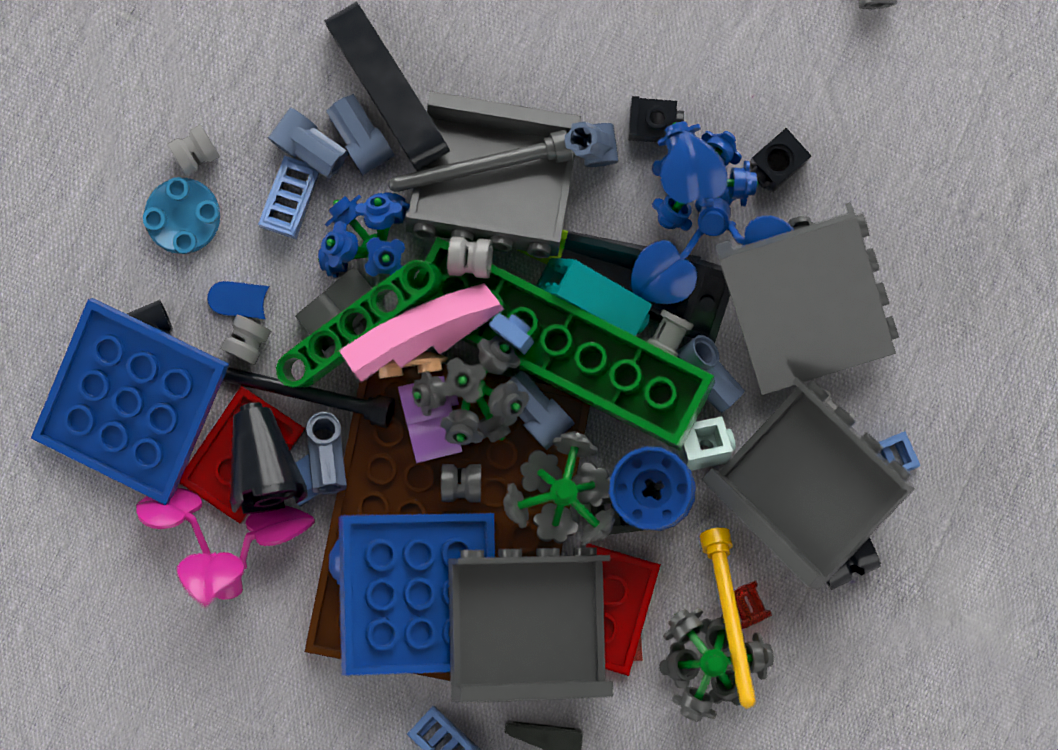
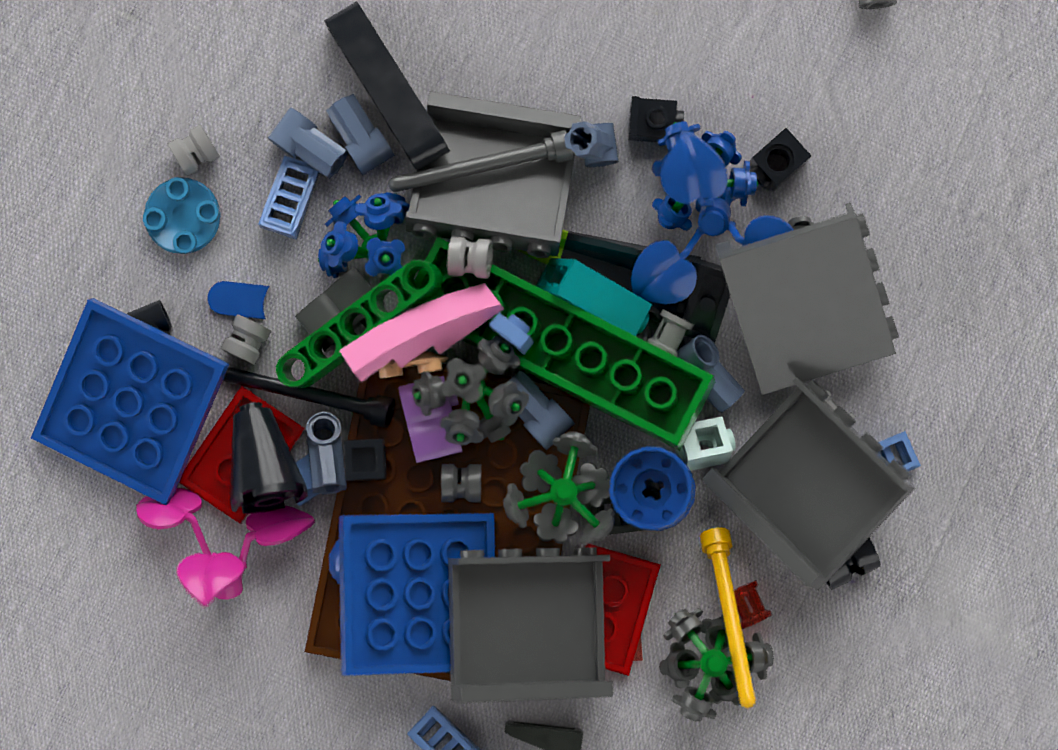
none -> black brick [343,439,387,482]

